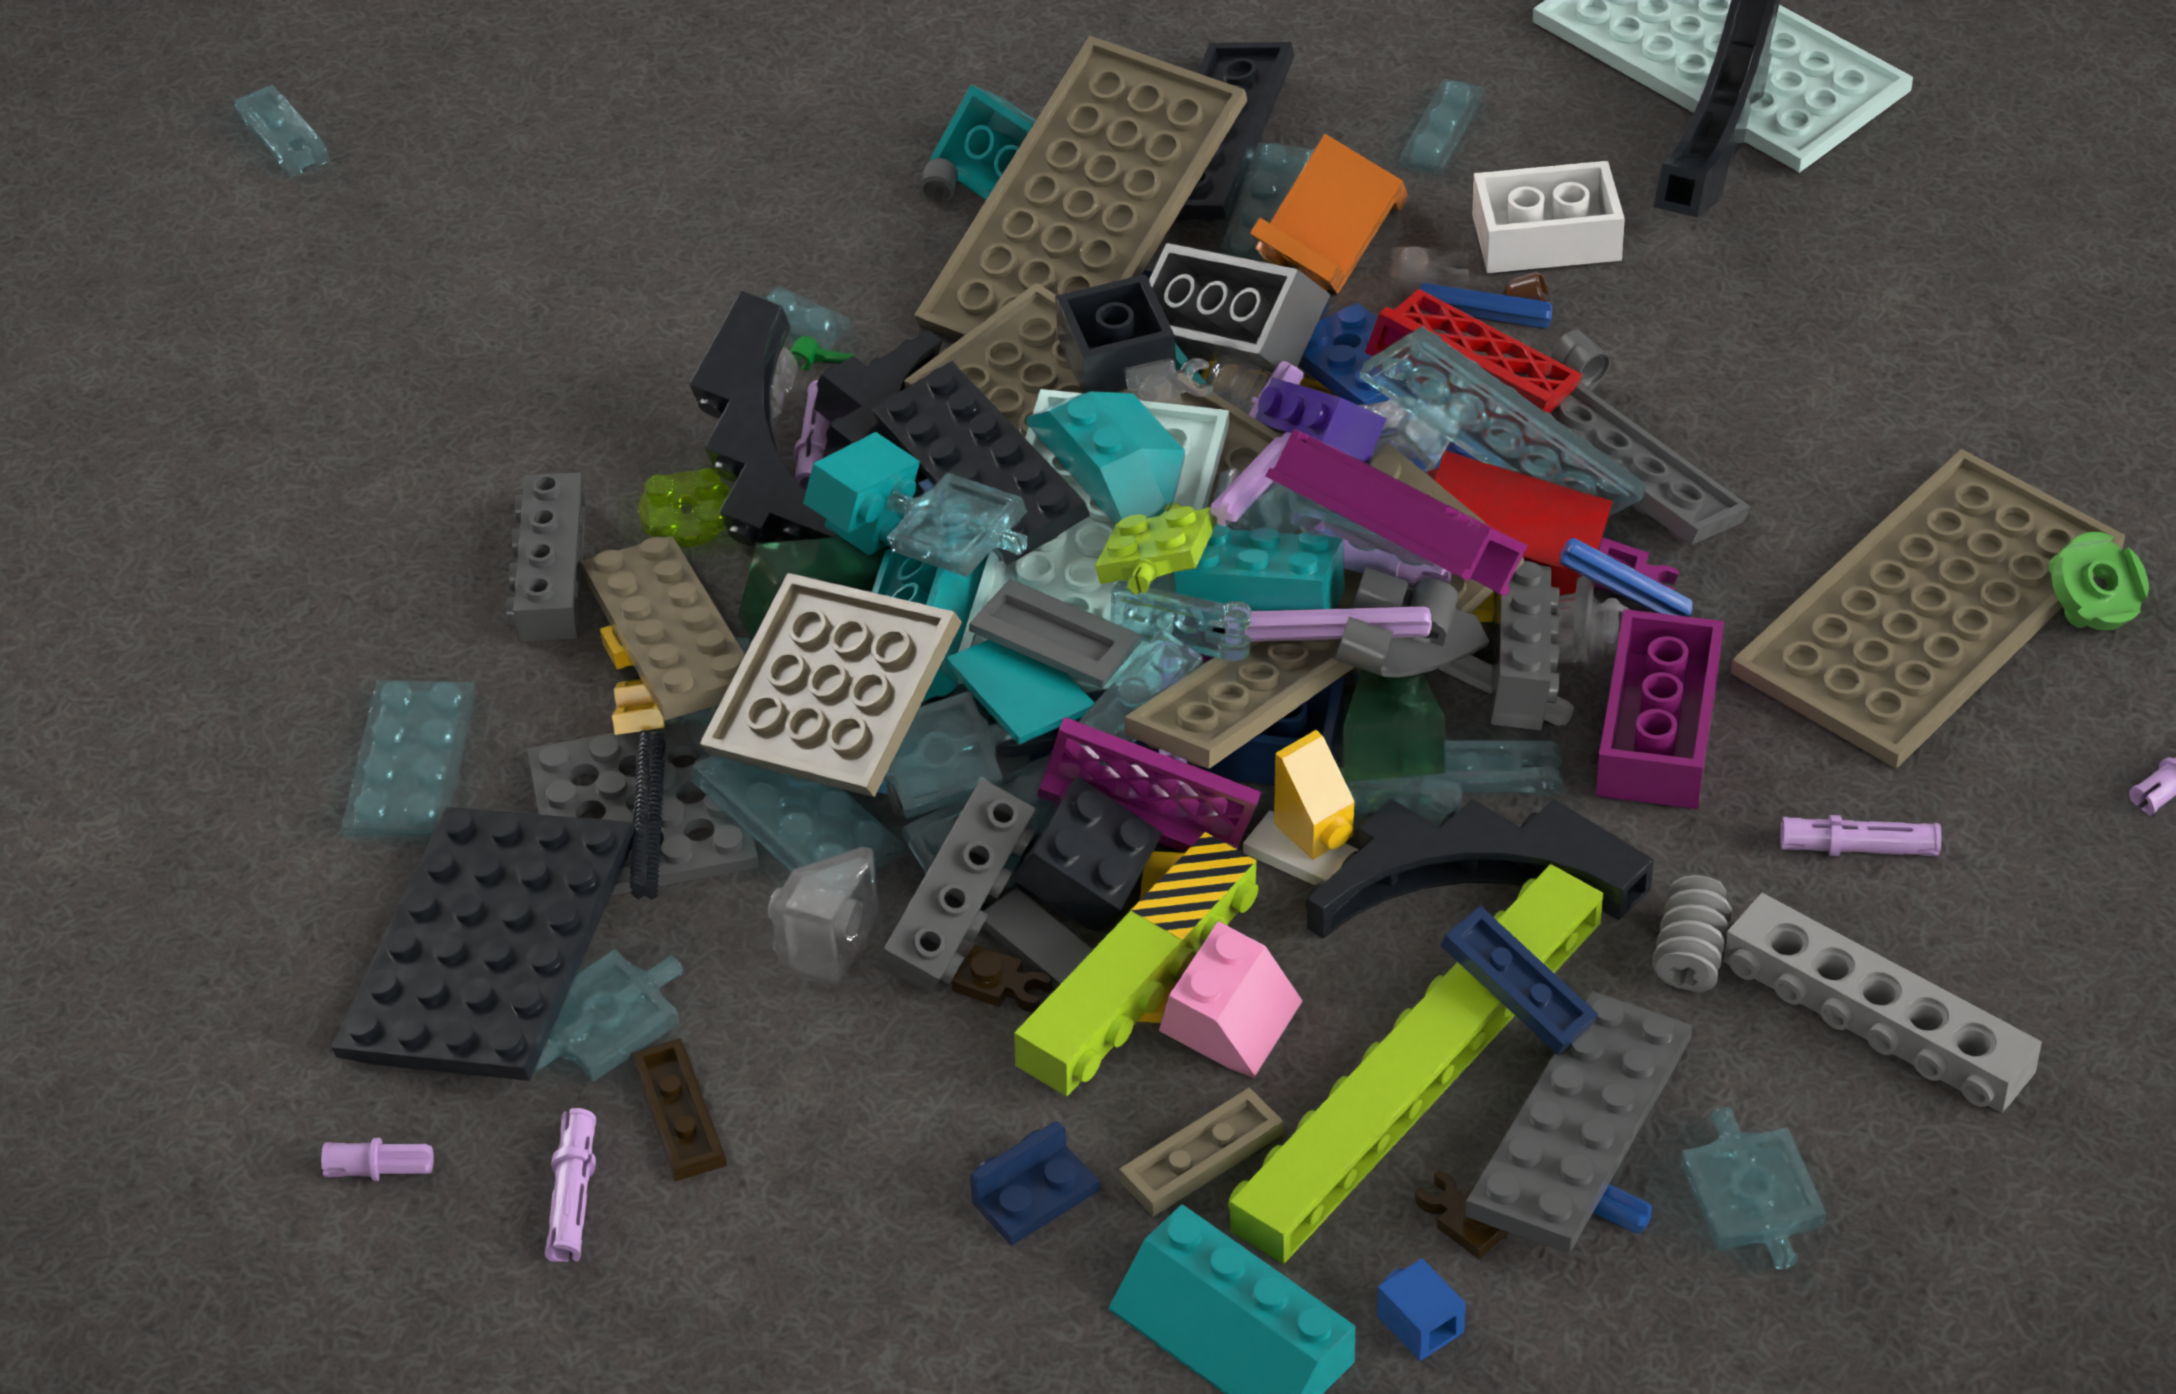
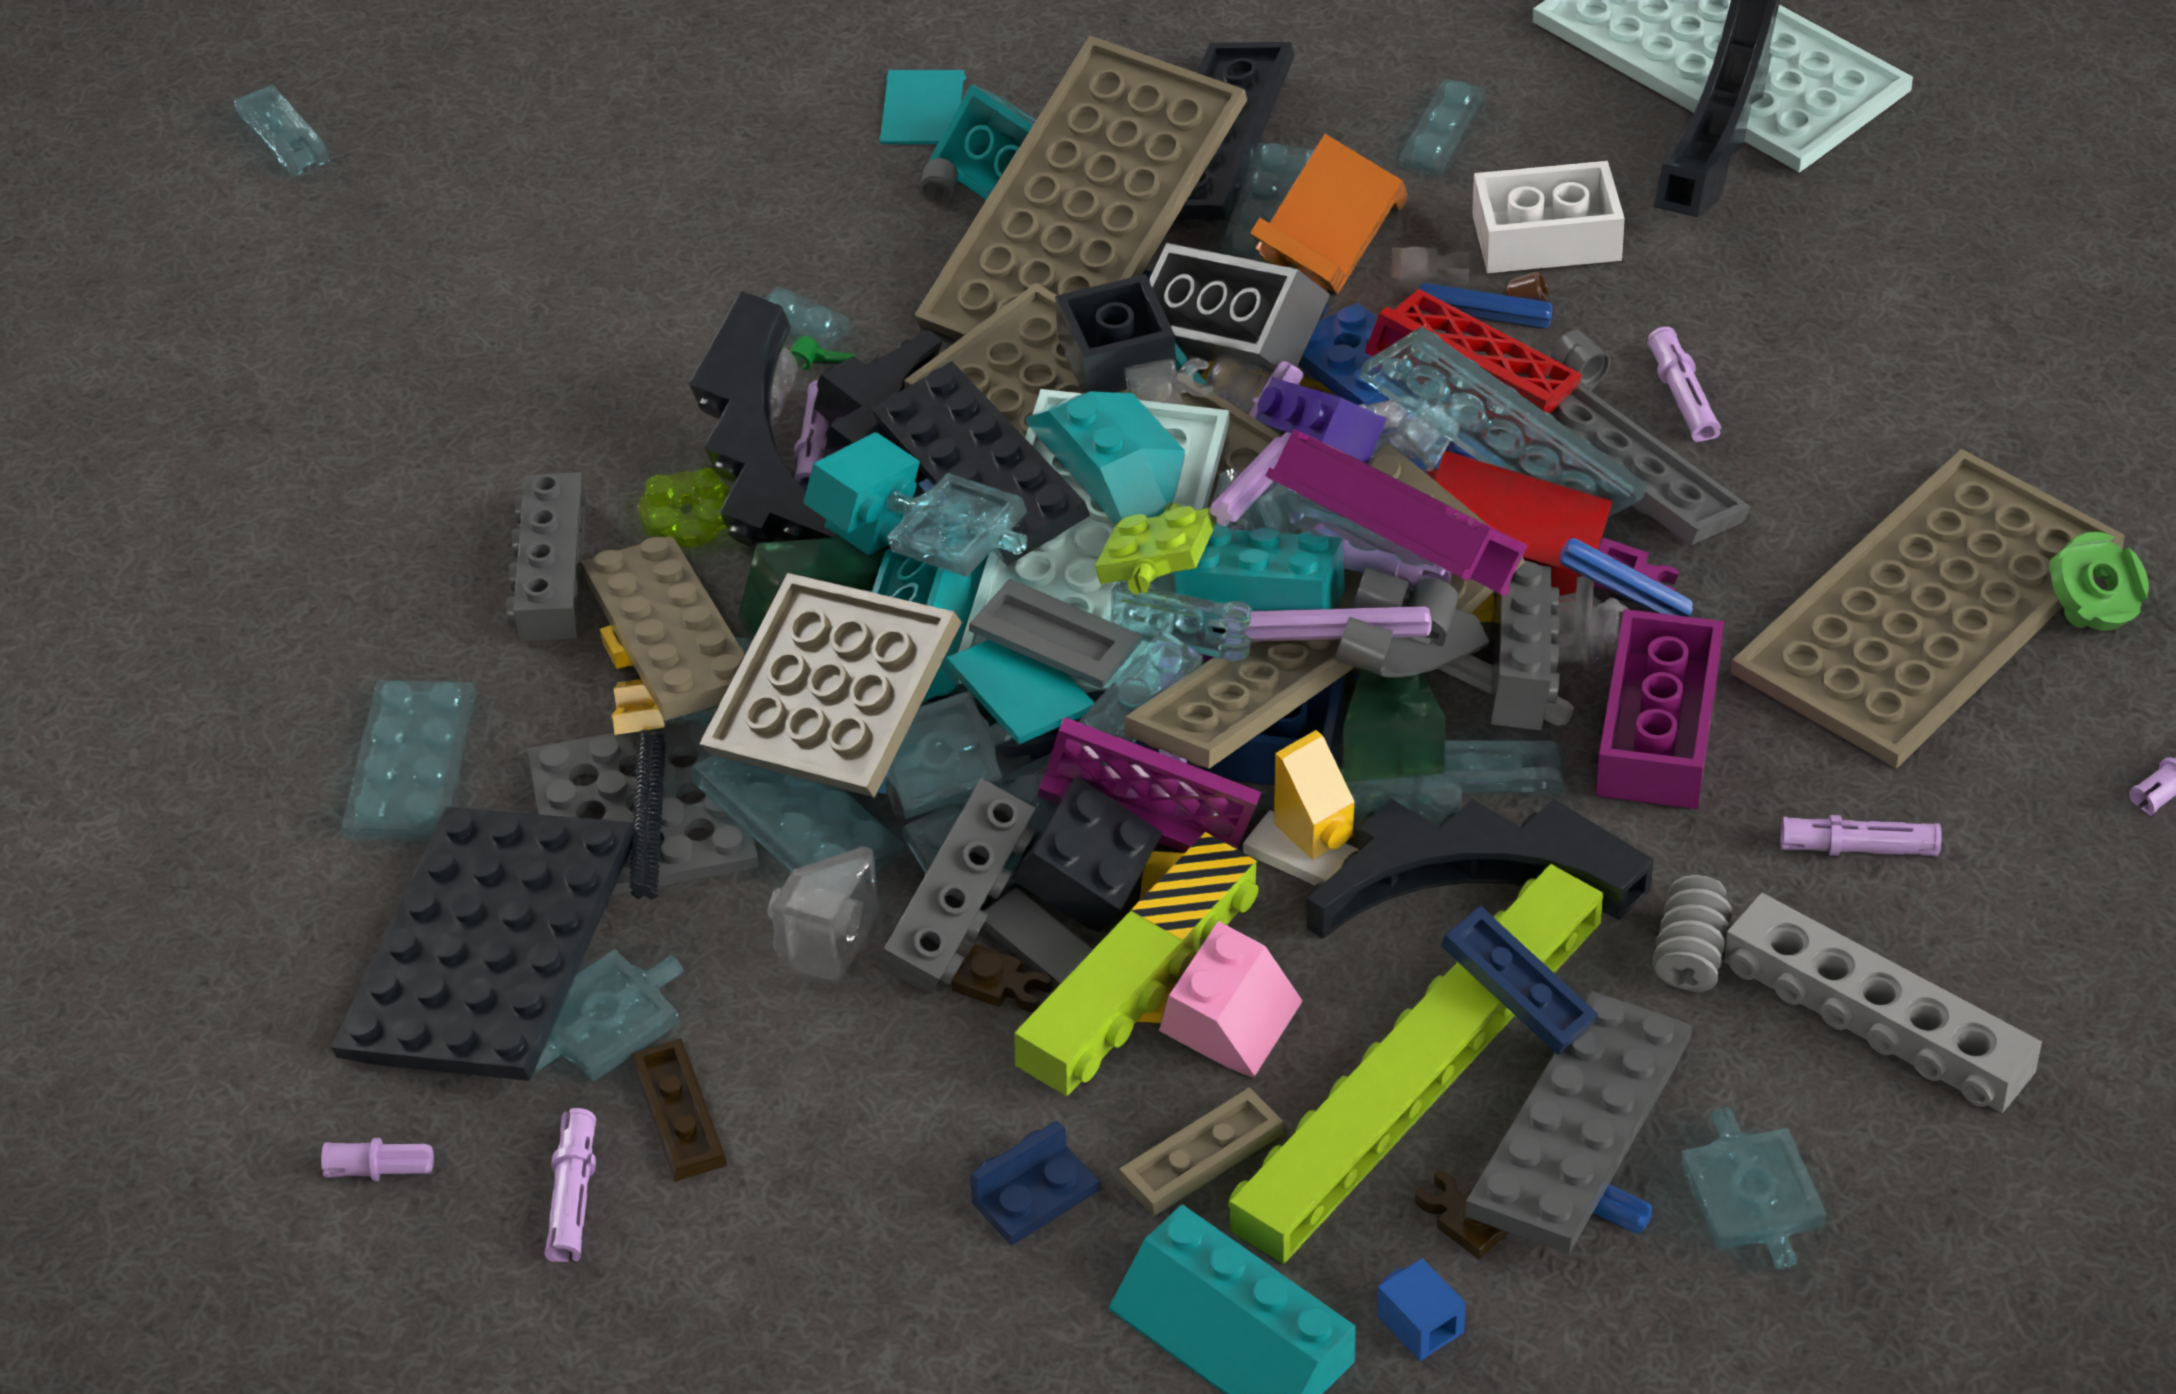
none -> teal piece [879,70,966,144]
none -> lavender pin [1647,327,1721,442]

